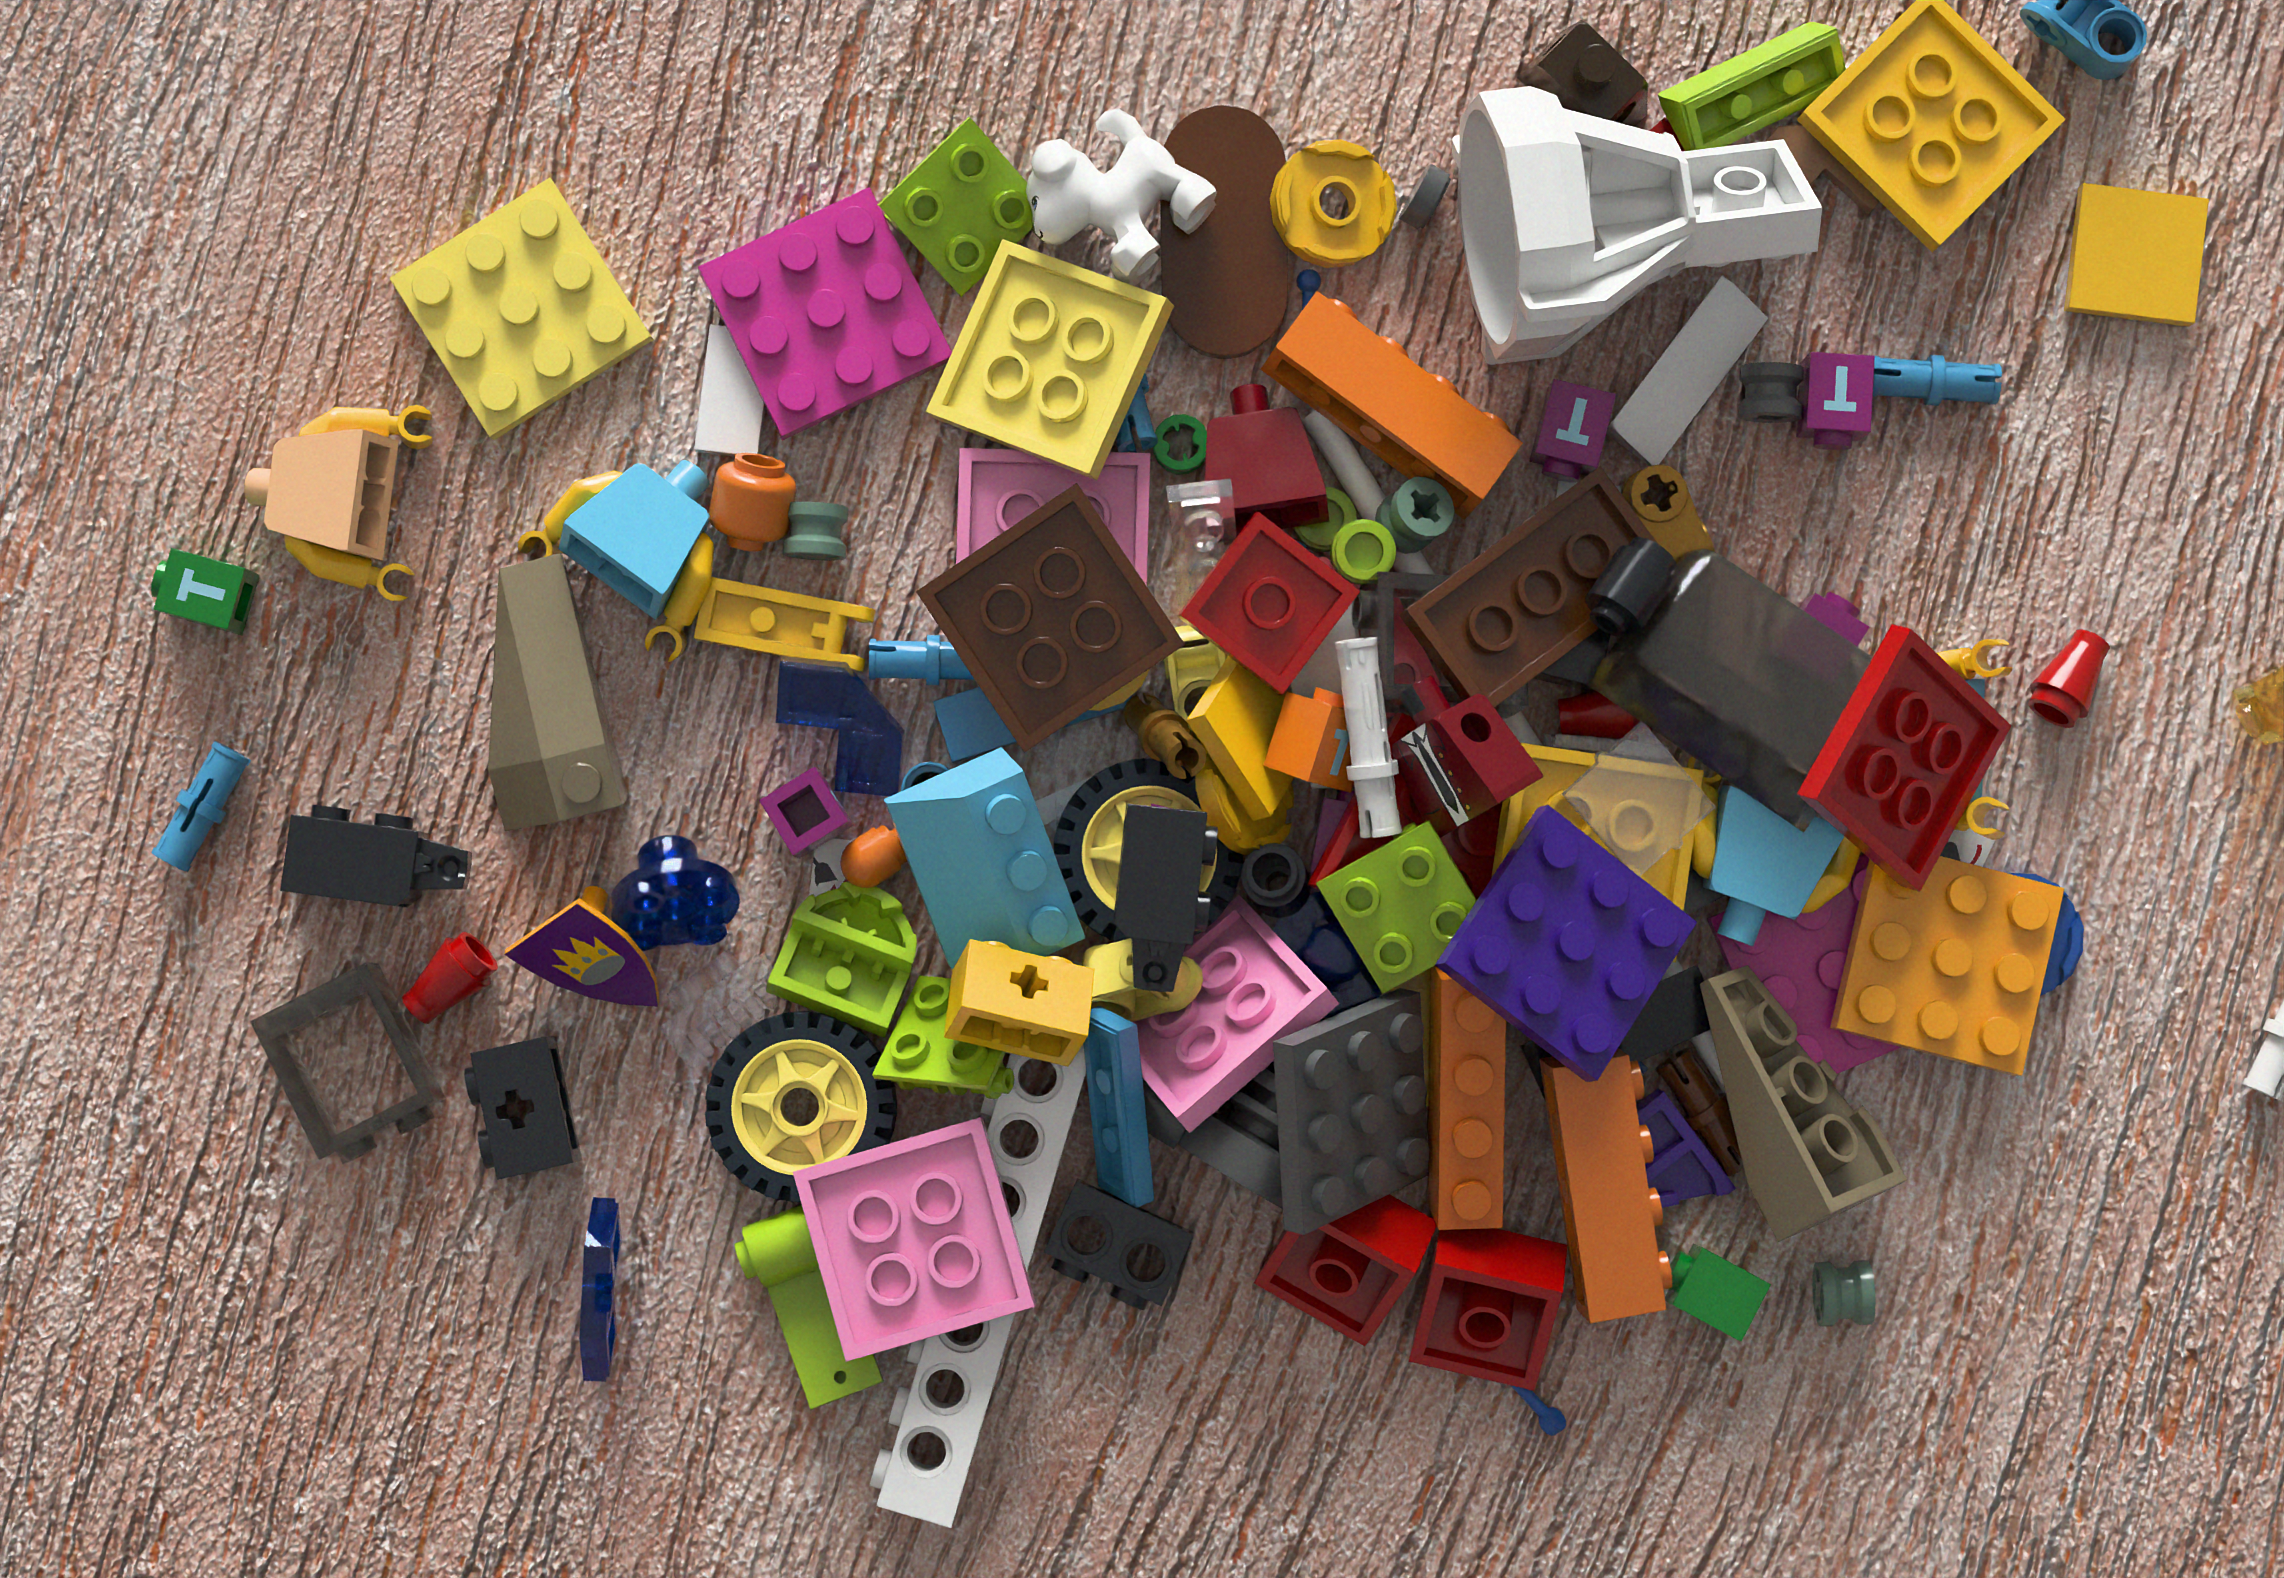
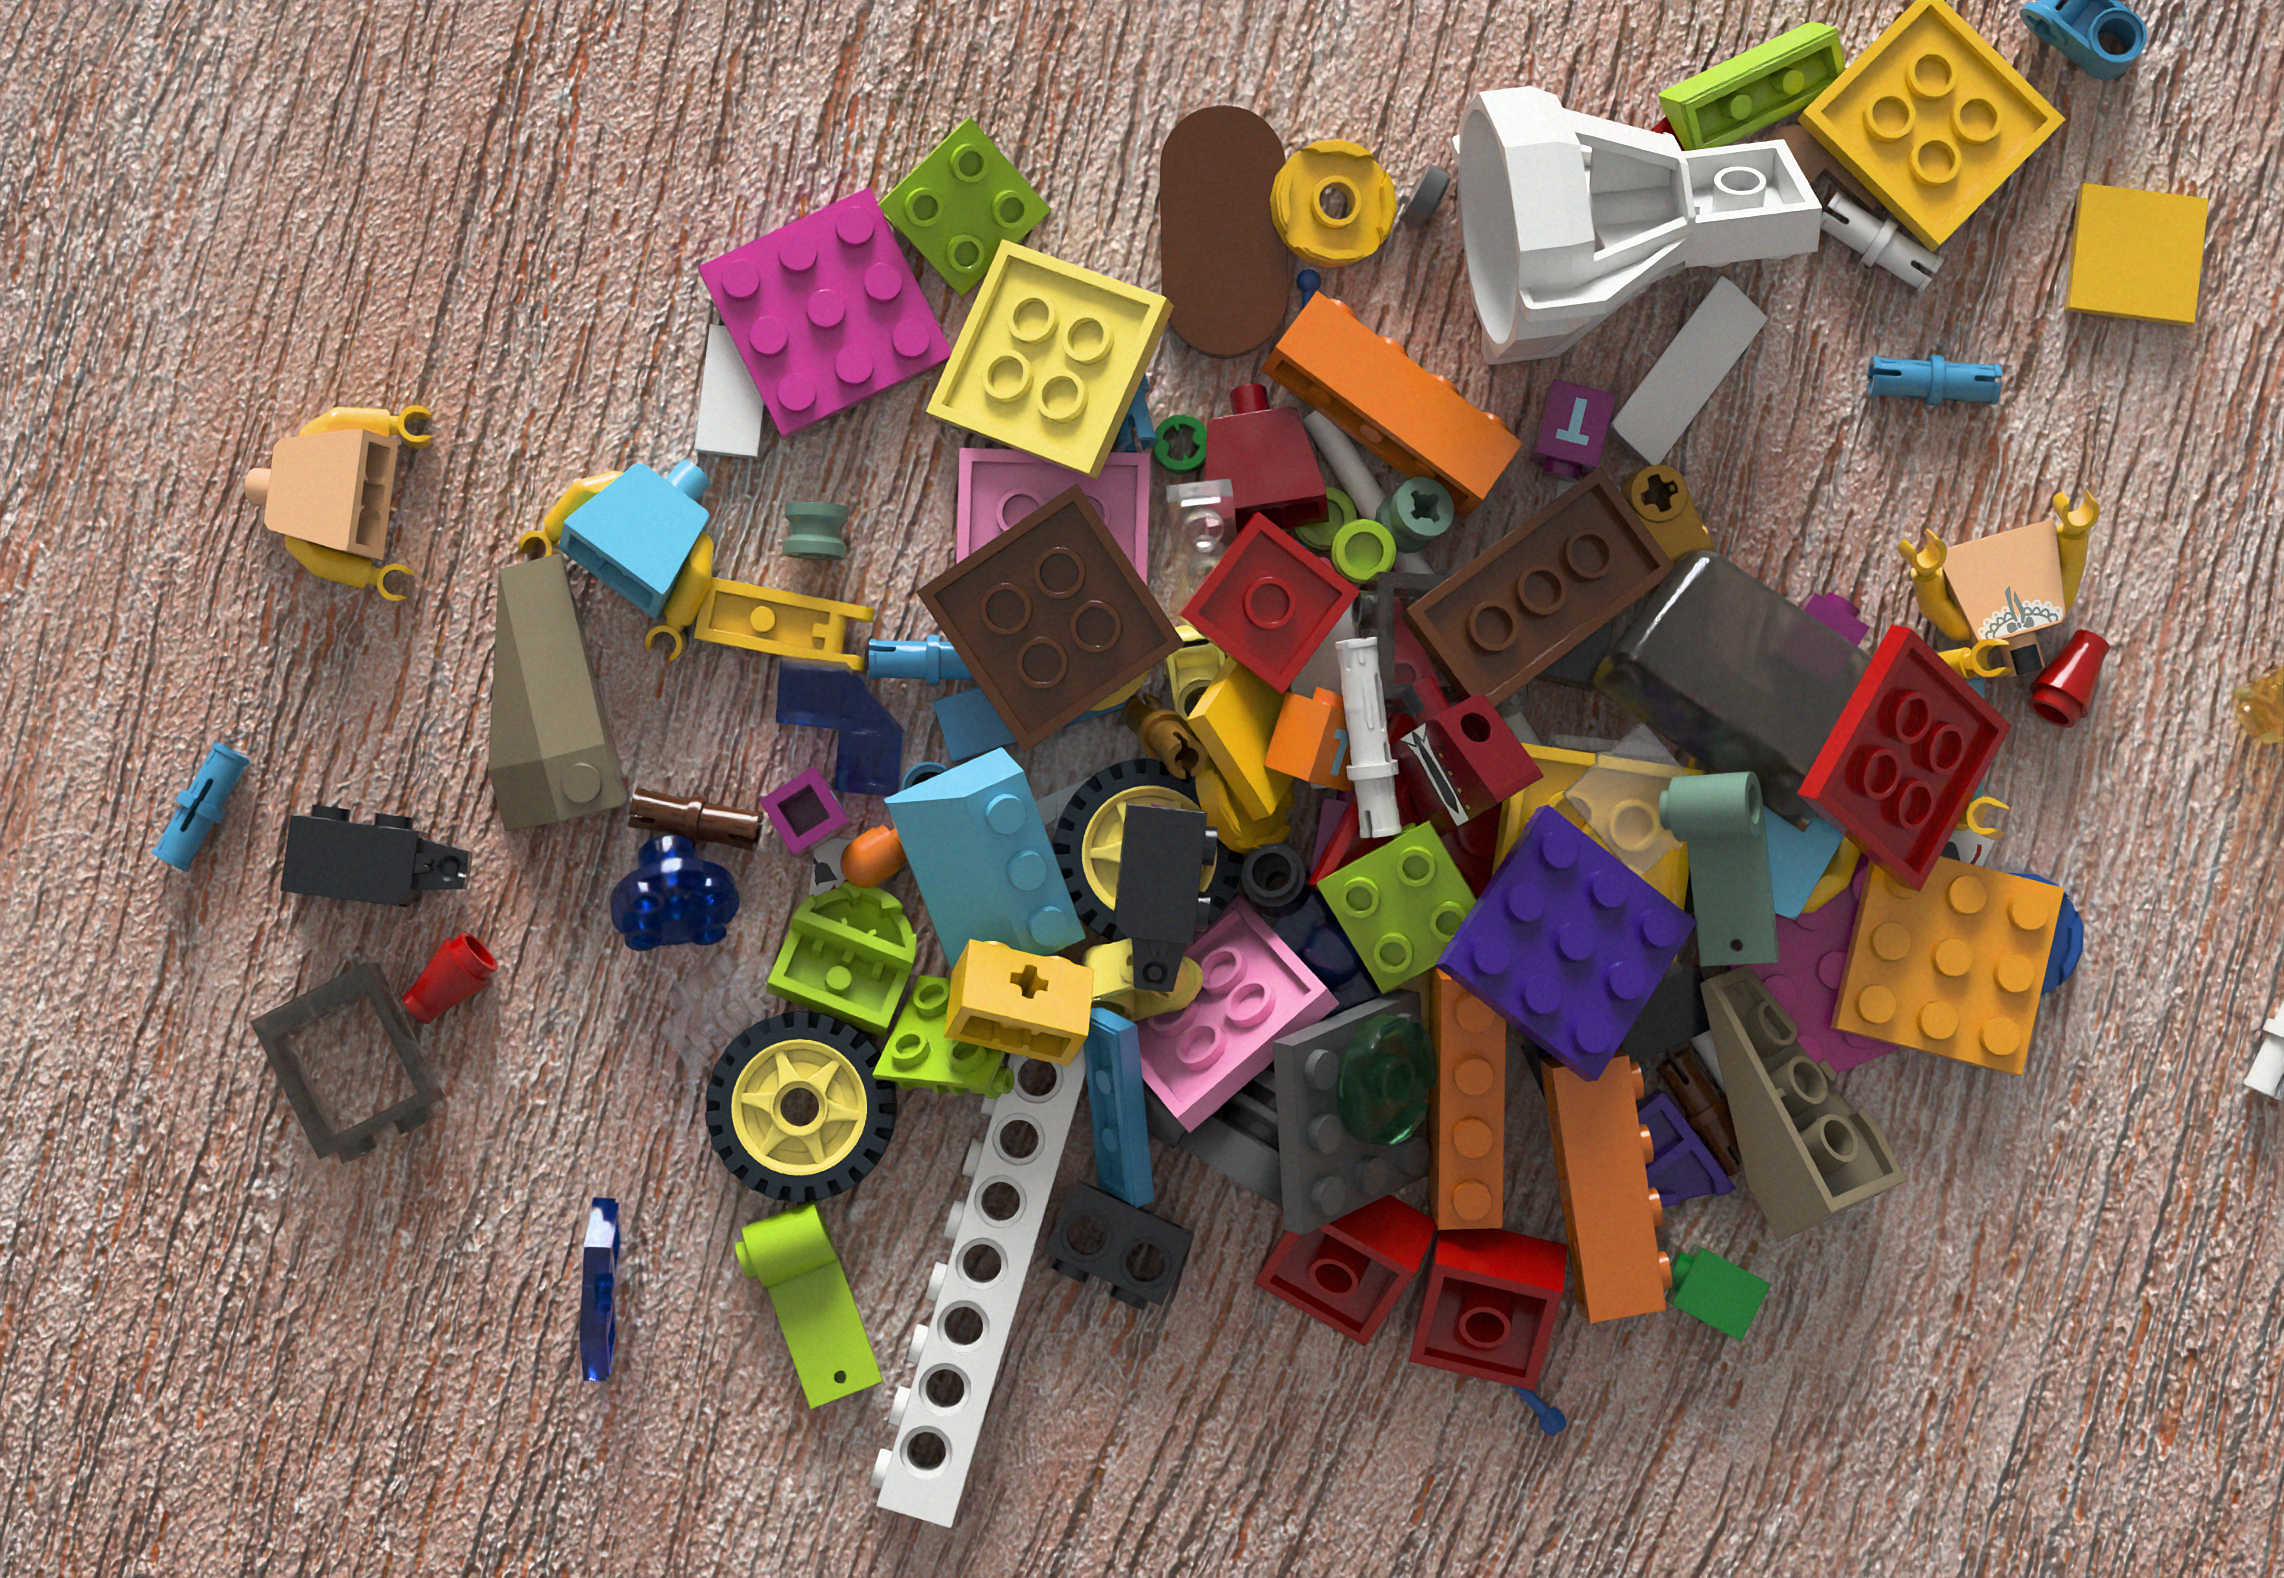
green brick [151,548,260,636] -> none
light yellow plate [390,177,654,440] -> none
black brick [464,1036,582,1180] -> none
dark purple shield [504,886,660,1007] -> none
orange head [709,453,797,552] -> none
bright pink plate [793,1117,1036,1362] -> none
white animal [1026,109,1217,286] -> none
dark brown torso [1517,20,1648,127] -> none
red cone [1558,678,1653,741] -> none
black brick [1585,537,1677,637] -> none
dark grey wheel [1738,362,1804,423] -> none
magenta brick [1796,352,1875,450] -> none
sand green wheel [1812,1260,1876,1326] -> none
none -> reddish brown pin [629,788,763,852]
none -> clear green tile [1336,1014,1437,1147]
none -> sand green door [1659,772,1780,966]
none -> white pin [1820,192,1945,294]
none -> torso [1898,489,2100,678]

